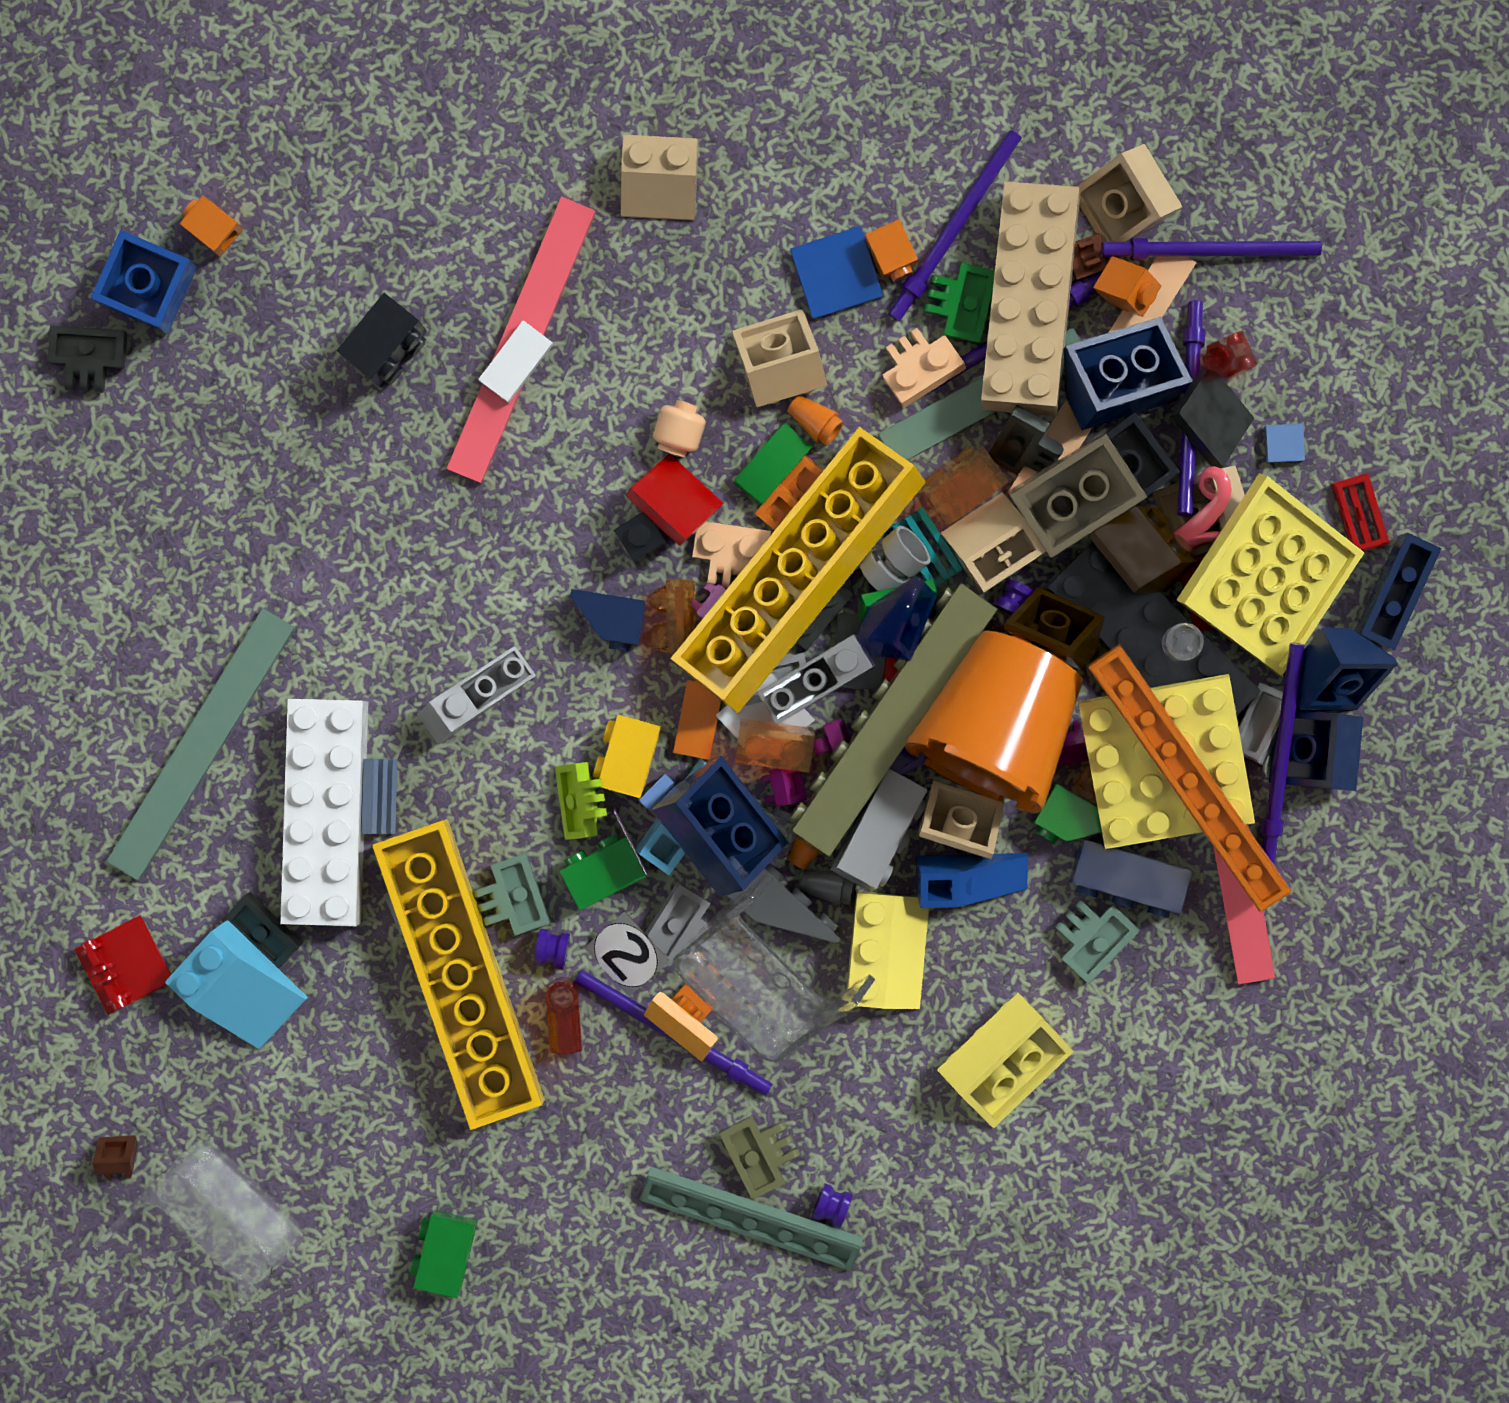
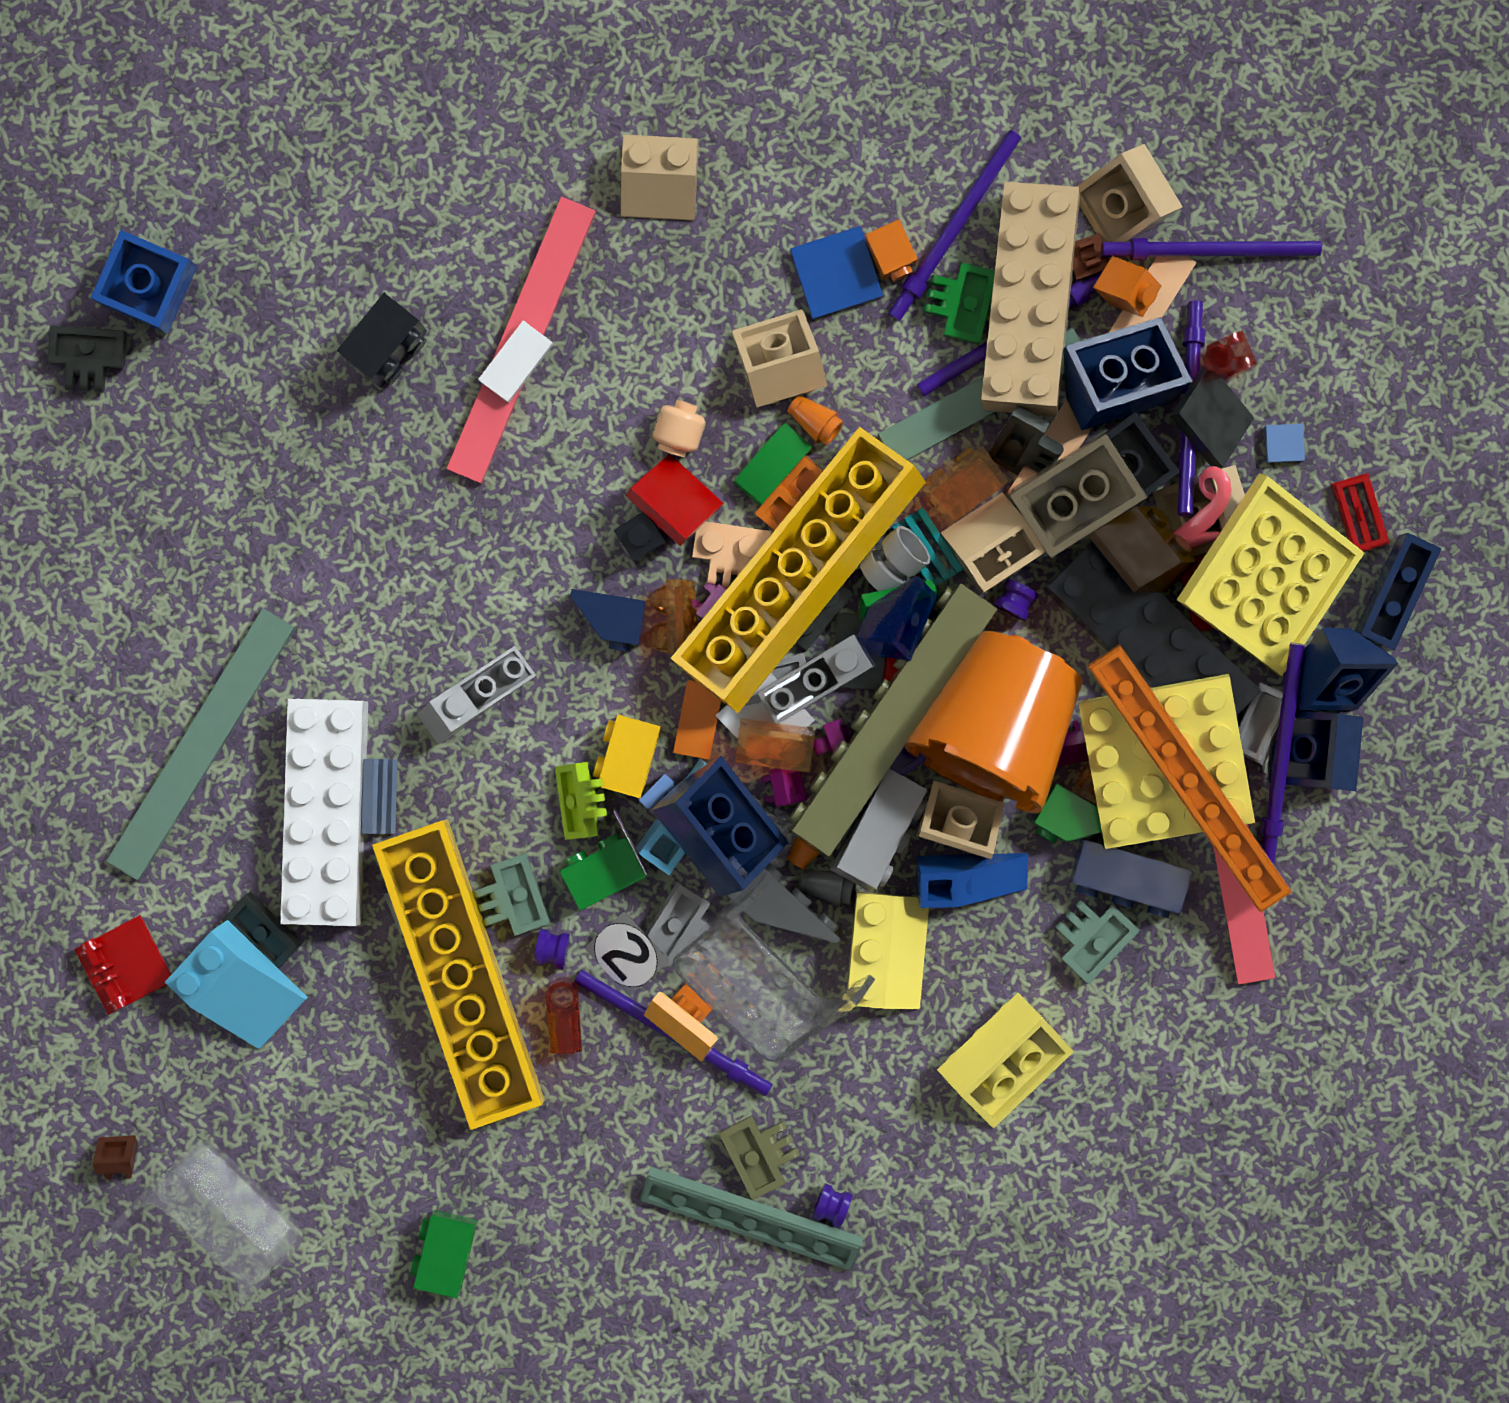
orange brick [180,195,243,257] -> none
light nougat hinge [883,327,966,408] -> none
dark brown slope [1004,587,1105,670] -> none
clear wheel [1162,623,1204,662] -> none

